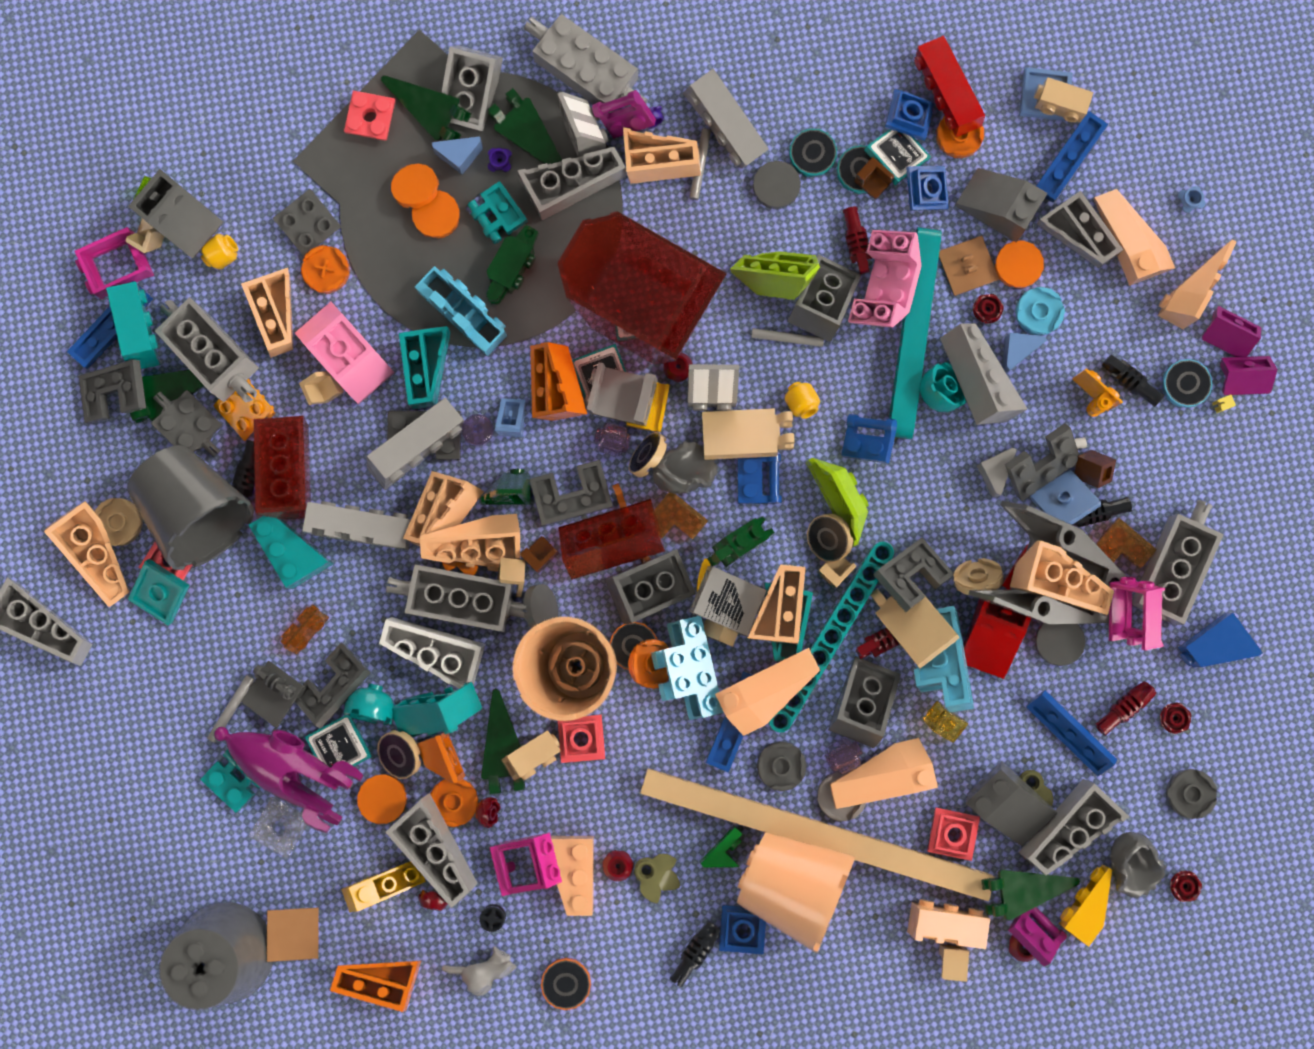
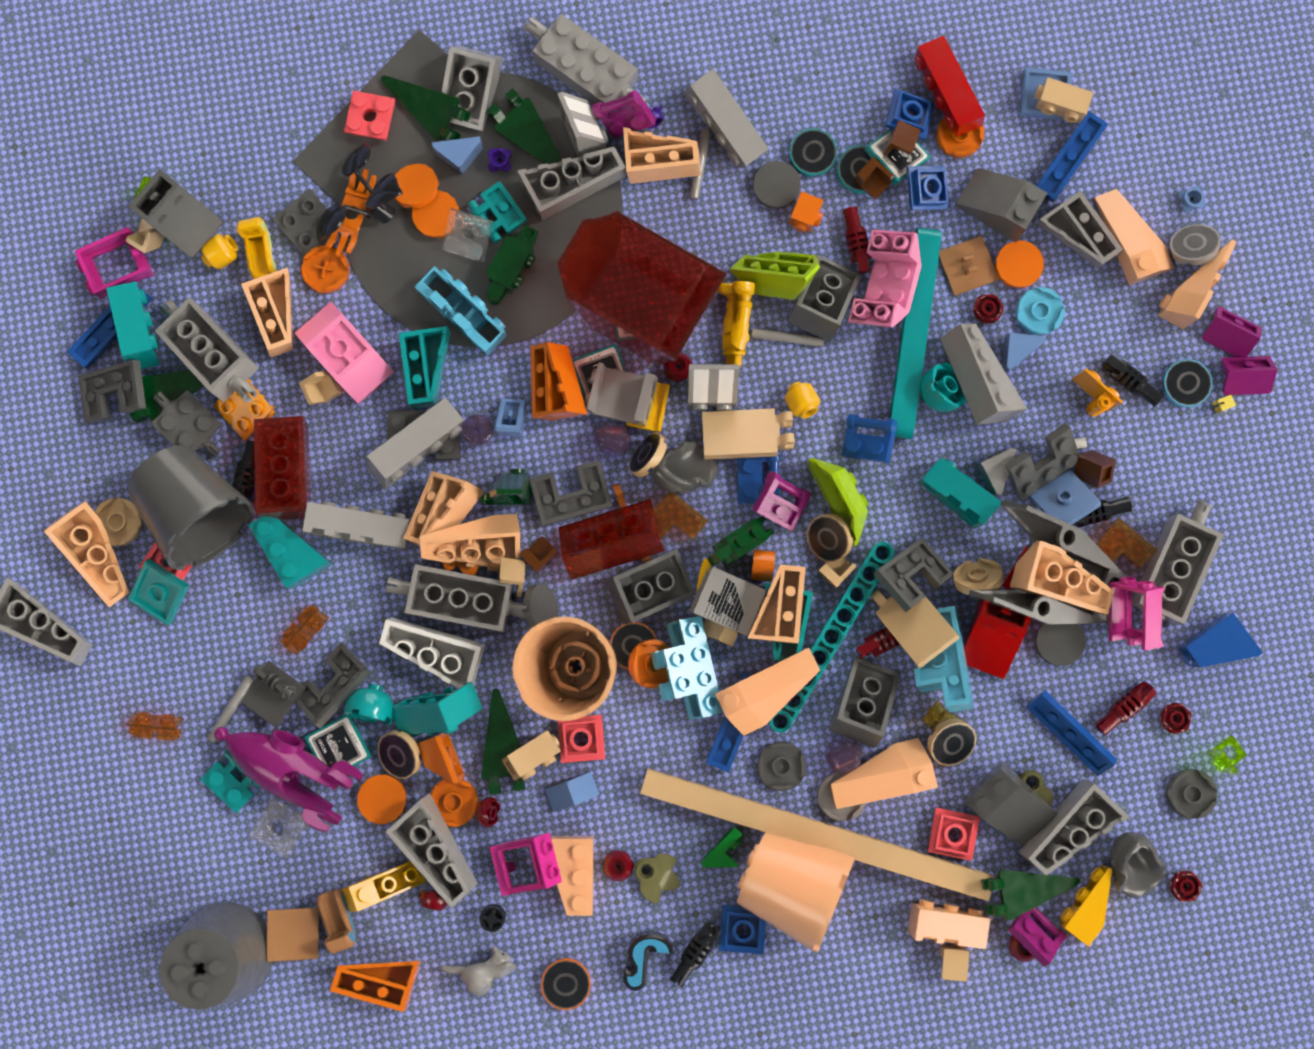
none -> clear orange hinge [126,712,184,741]
none -> yellow animal [236,217,276,279]
none -> medium nougat animal [316,889,356,954]
none -> black plant [317,142,403,244]
none -> orange piece [325,169,377,256]
none -> clear piece [442,208,493,262]
none -> medium blue slope [545,771,599,812]
none -> black animal [623,931,674,991]
none -> yellow piece [716,281,755,366]
none -> orange piece [750,549,775,582]
none -> magenta plate [752,471,811,531]
none -> orange brick [789,191,824,233]
none -> reddish brown panel [883,120,921,156]
none -> teal wedge [918,458,1002,529]
none -> tile [927,718,976,766]
none -> tile [1170,224,1221,265]
none -> clear neon green bracket [1208,736,1247,774]

